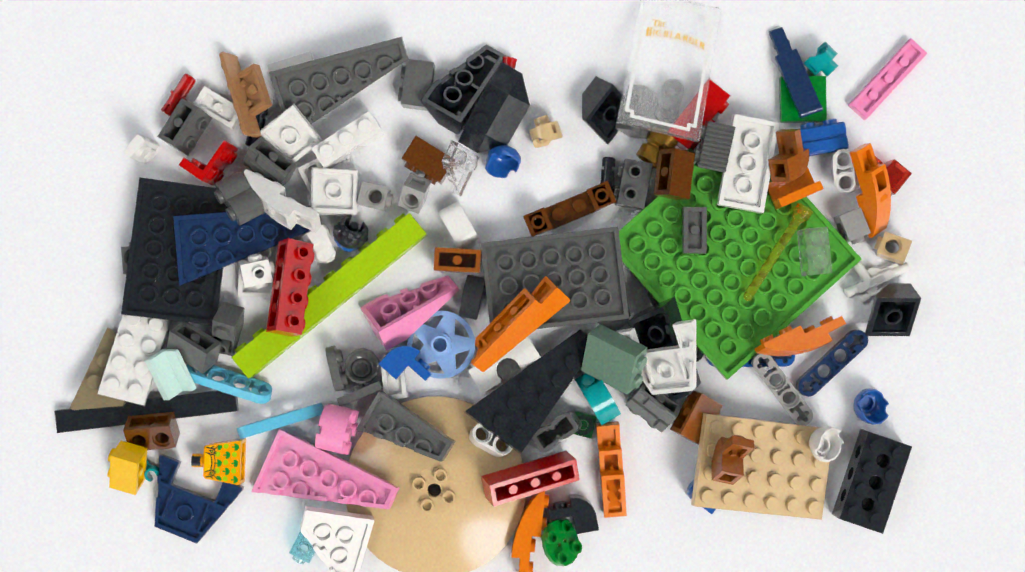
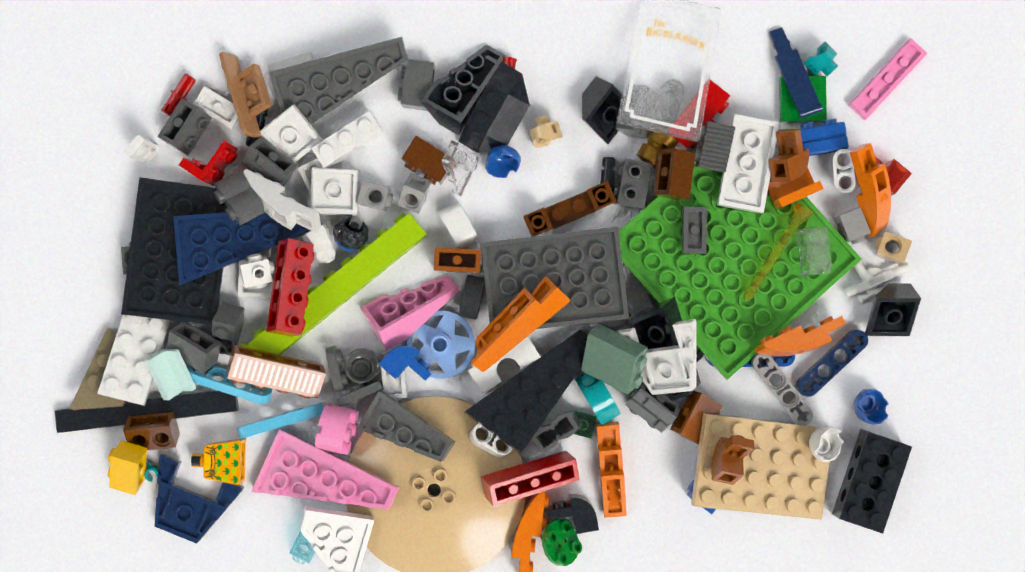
none -> brick [226,345,326,399]

